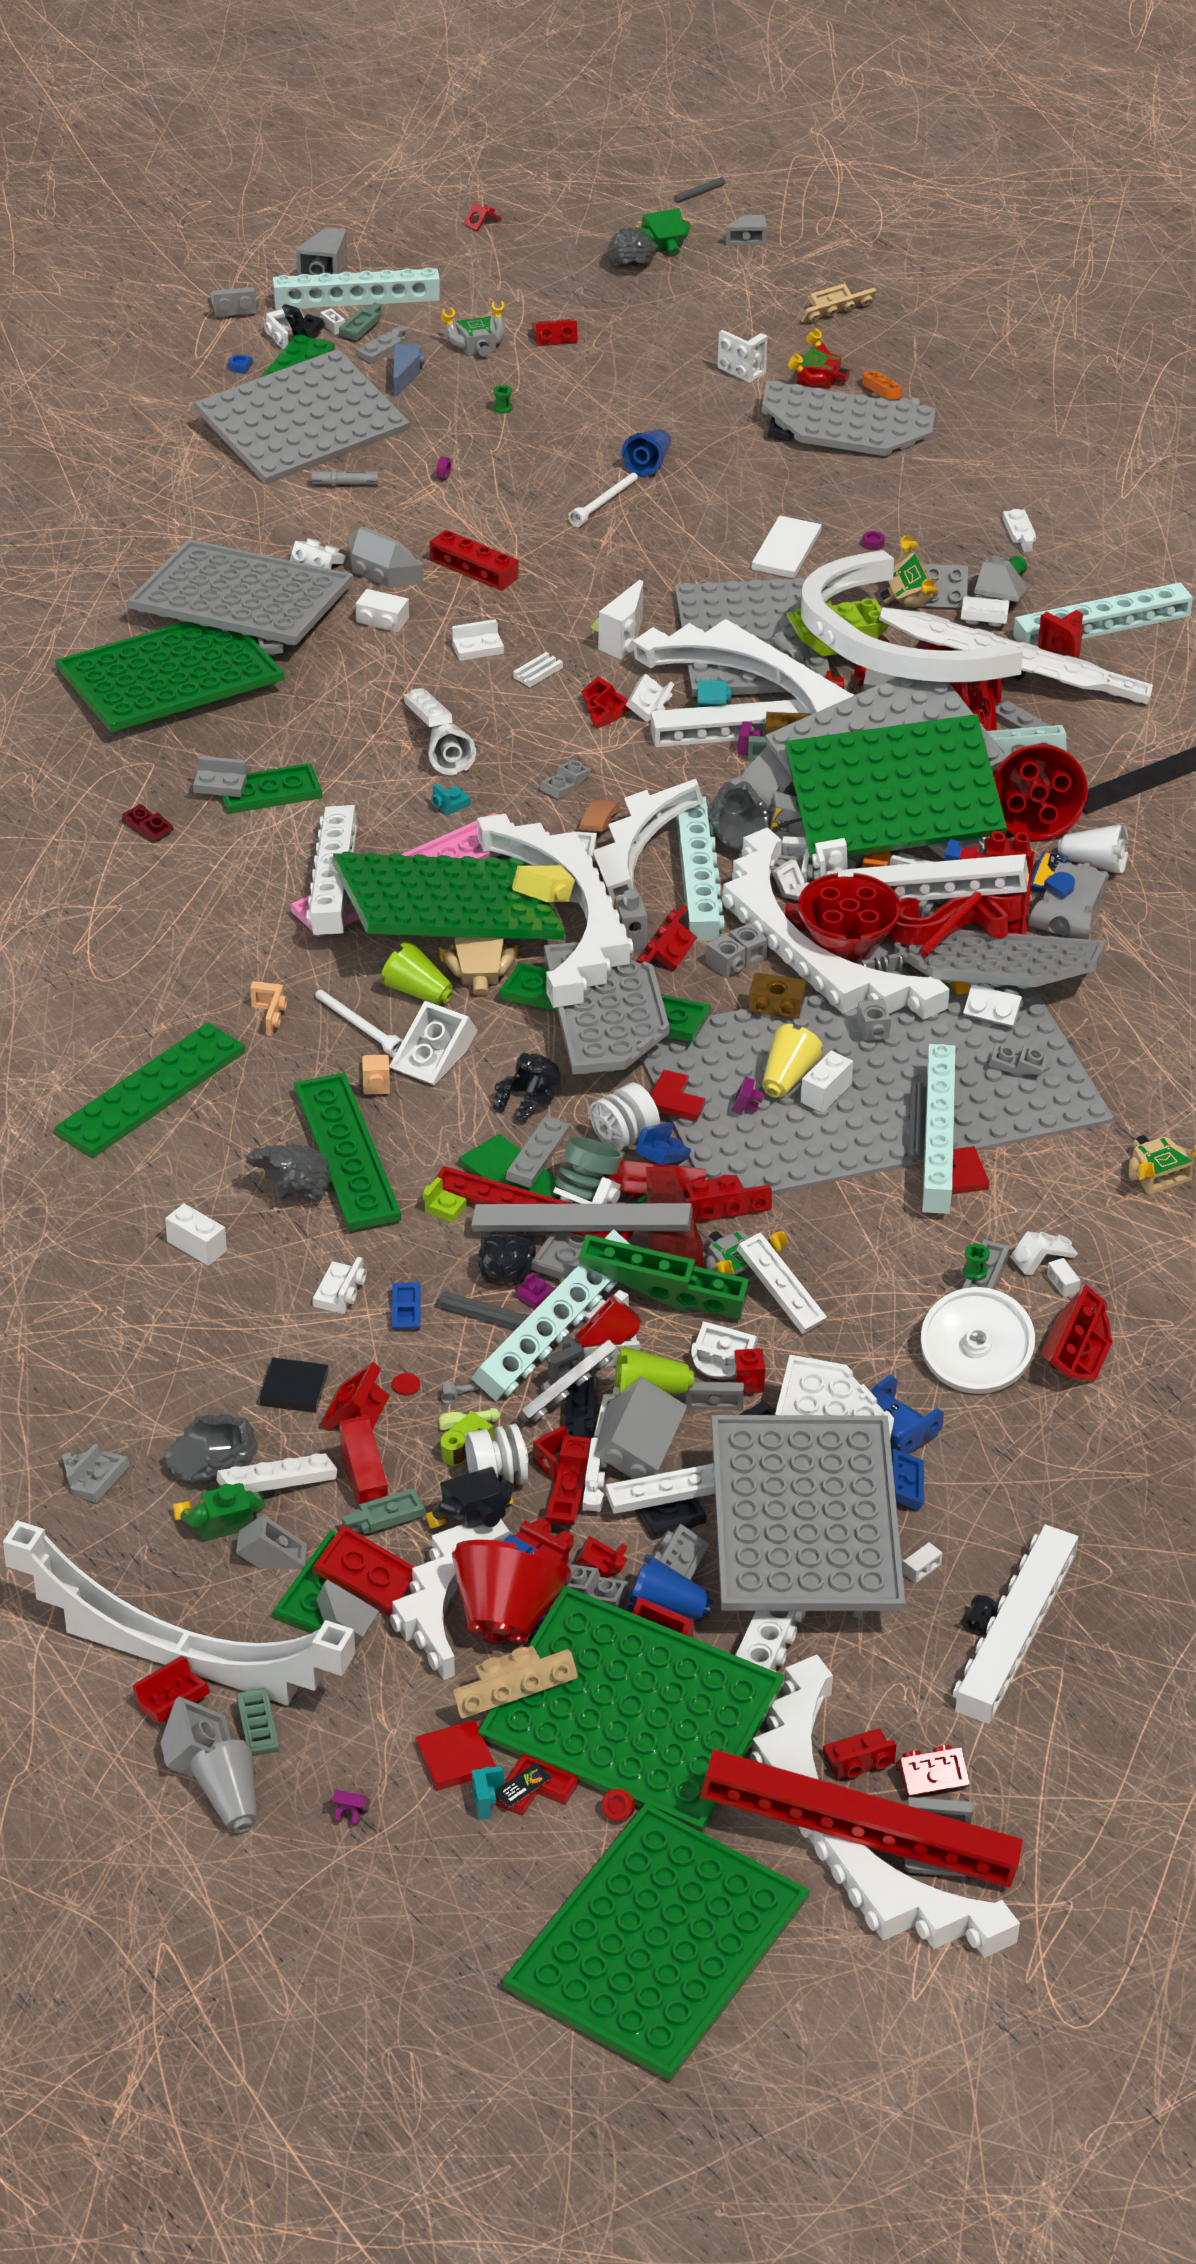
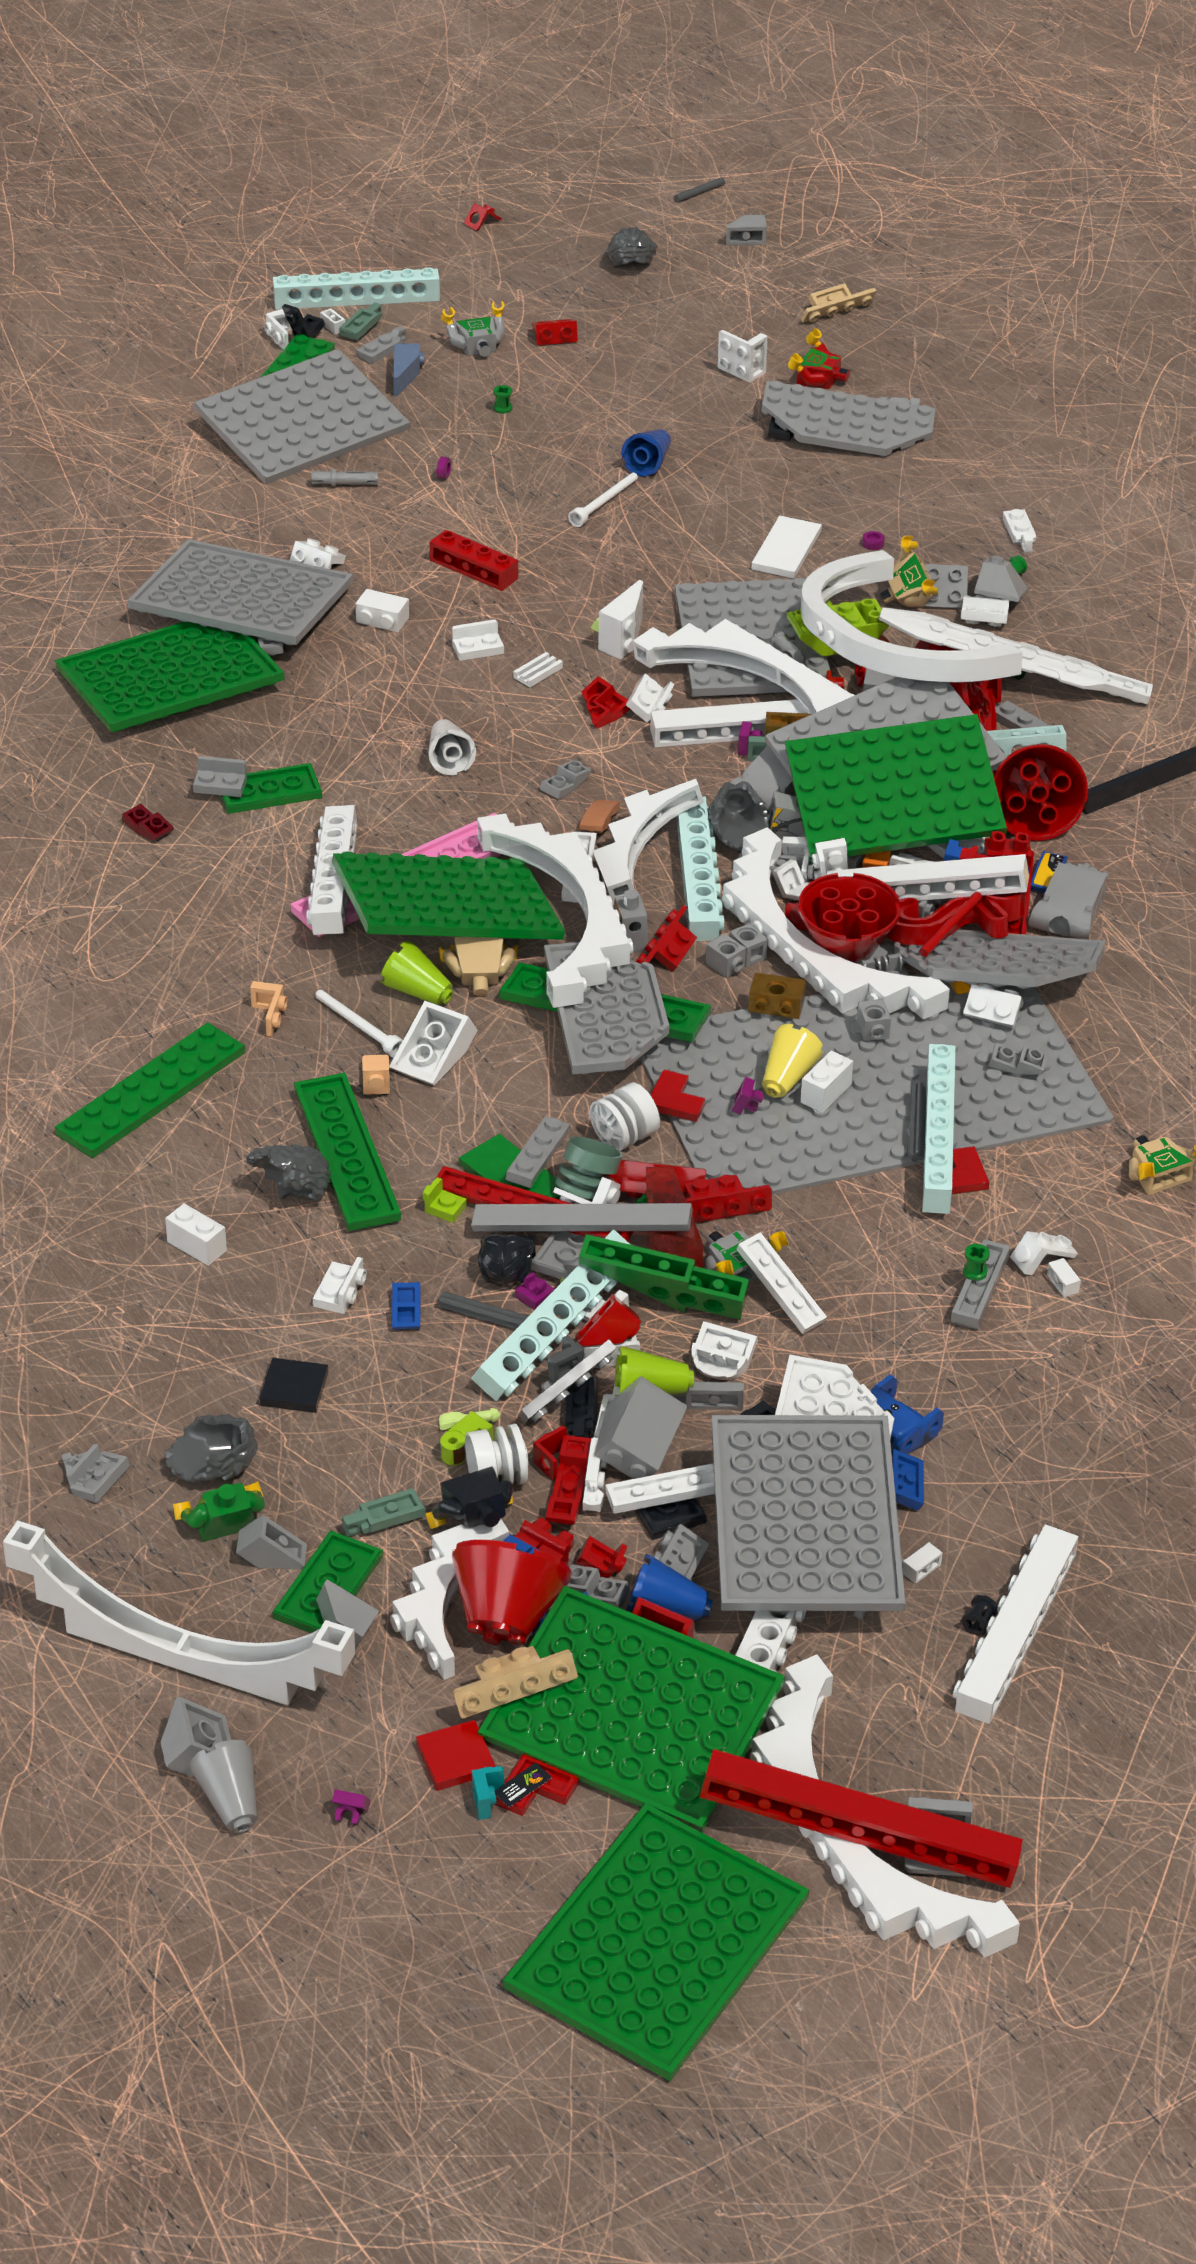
red bracket [133,1656,210,1724] -> none
light grey bracket [210,287,256,318] -> none
white plate [217,1453,337,1492] -> none
blue tile [228,355,253,374] -> none
sand green slope [236,1688,279,1755] -> none
light grey slope [296,227,348,289] -> none
red tile [312,1525,414,1617] -> none
red bracket [320,1362,390,1431] -> none
red slope [339,1415,388,1508] -> none
light grey wedge [347,526,423,587] -> none
red piece [392,1373,420,1396] -> none
white plate [404,689,452,727] -> none
teal bracket [431,784,471,816] -> none
light grey hand [441,1381,480,1404] -> none
black hair [493,1052,561,1123] -> none
light yellow slope [512,865,575,902] -> none
red tile [602,1789,635,1821] -> none
green torso [634,208,690,256] -> none
blue bracket [635,1122,692,1165] -> none
teal brick [697,679,731,707] -> none
red bracket [734,1349,765,1394] -> none
red bracket [822,1728,897,1781] -> none
orange beam [862,371,902,400] -> none
bracket [895,1745,969,1798] -> none
white dish [921,1287,1035,1394] -> none
light aqua brick [1013,582,1193,646] -> none
red bracket [1038,610,1083,659] -> none
red wedge [1040,1284,1112,1382] -> none
blue tile [1044,872,1075,899] -> none
white cone [1058,824,1128,874] -> none

